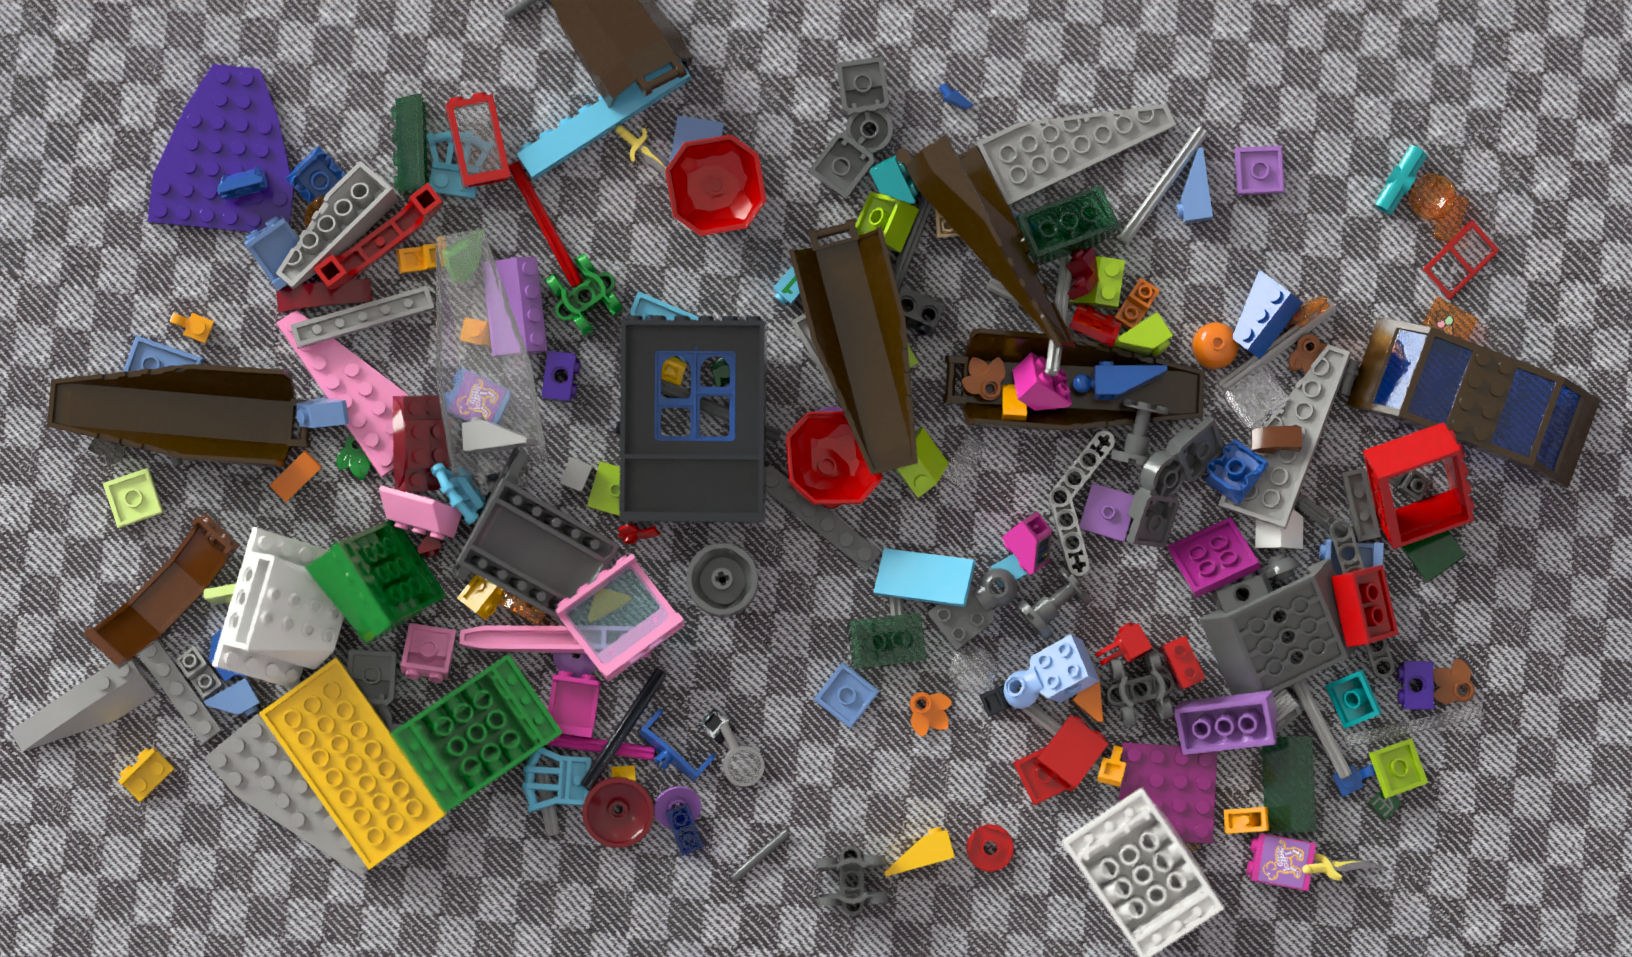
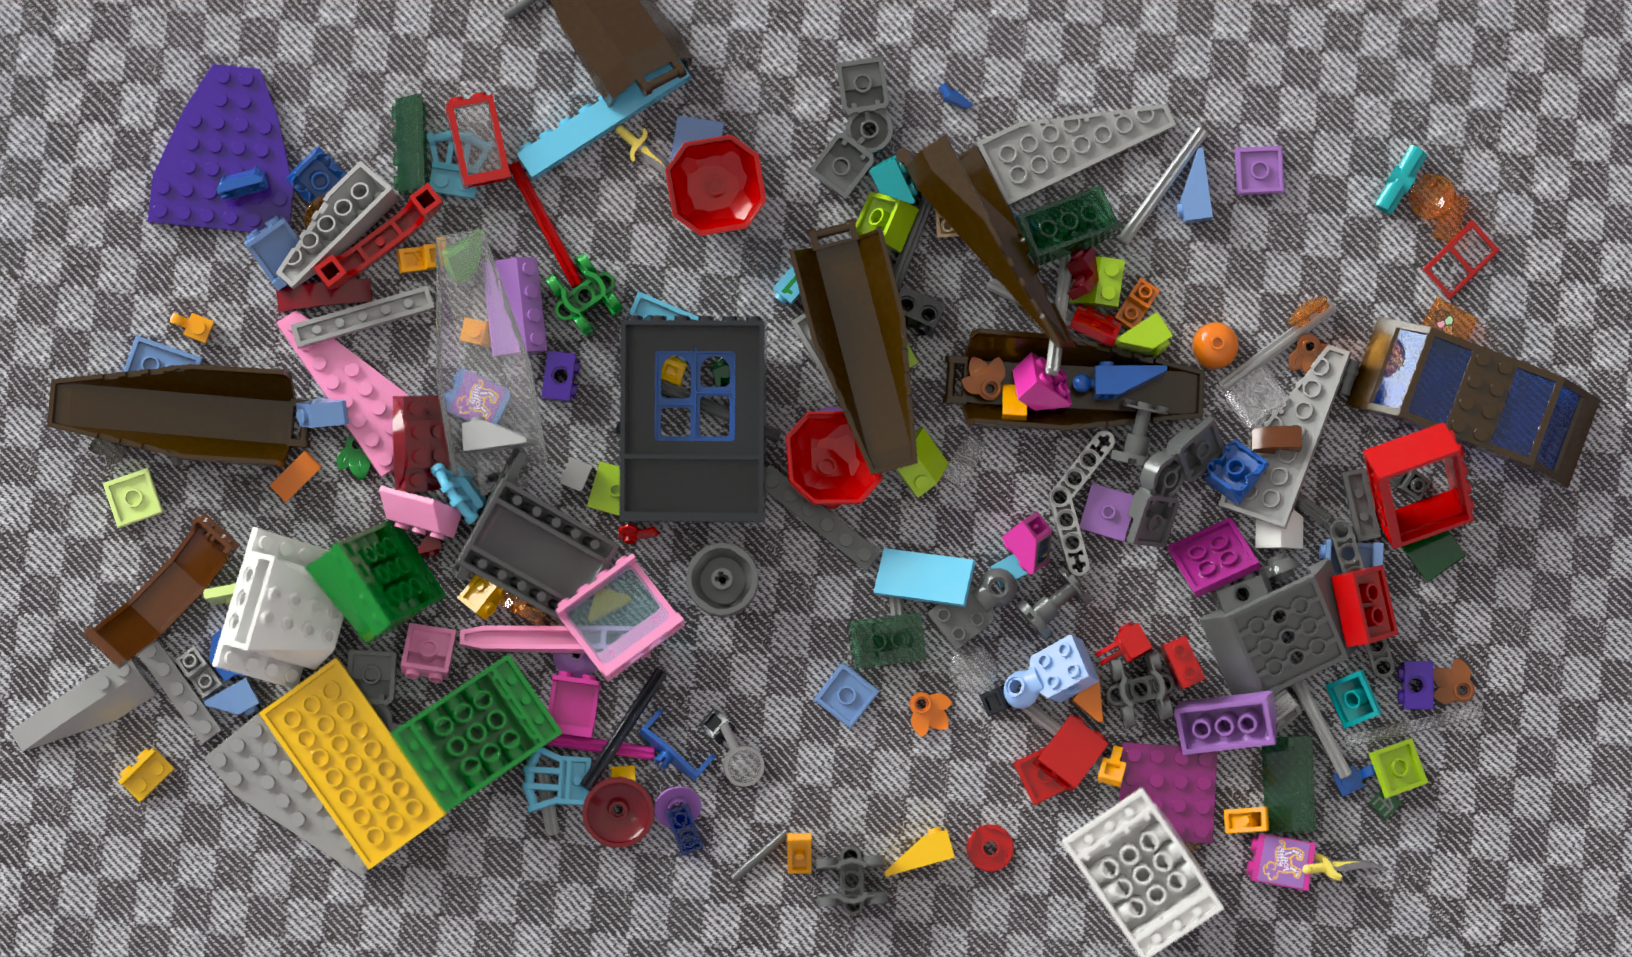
wedge [1232,270,1303,359] -> none
none -> light orange slope [787,833,812,874]

